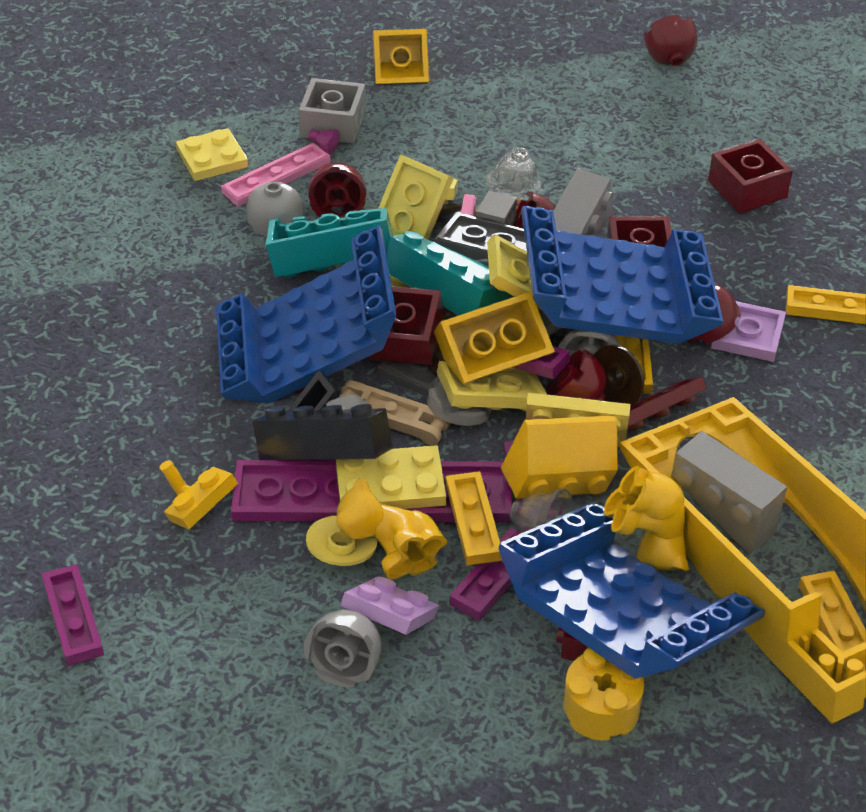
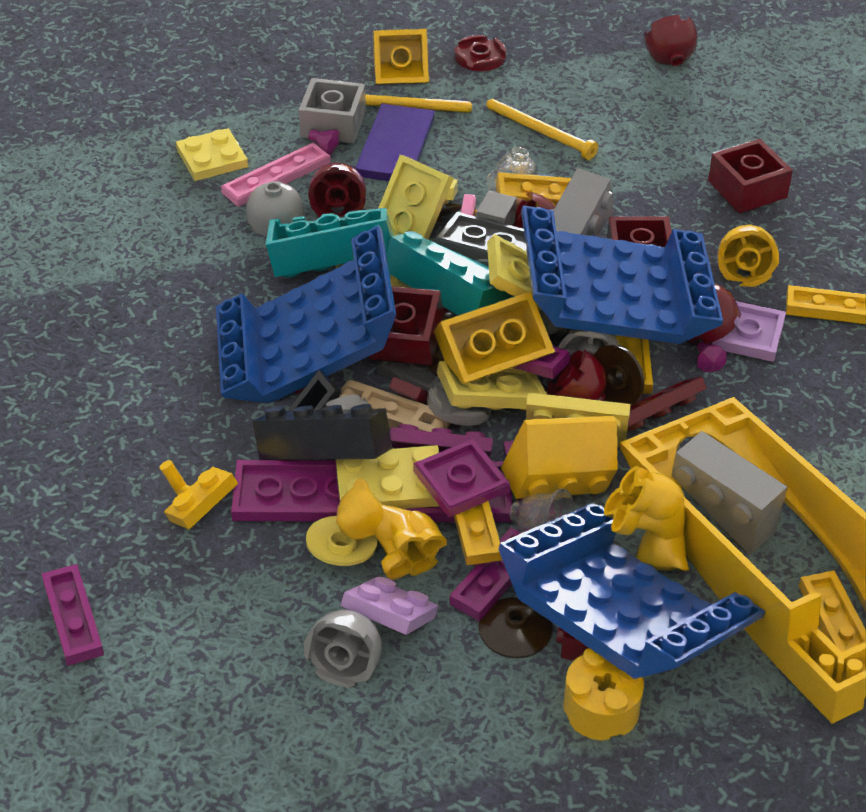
none -> dark purple tile [355,104,435,181]
none -> yellow bar [365,94,472,113]
none -> dark red tile [389,376,428,405]
none -> magenta plate [390,424,493,458]
none -> magenta tile [413,439,510,518]
none -> dark red tile [454,35,506,71]
none -> dark brown dish [479,597,552,658]
none -> yellow bar [486,99,598,160]
none -> yellow plate [495,172,571,205]
none -> magenta rock [696,341,727,372]
none -> yellow cylinder [717,225,779,287]

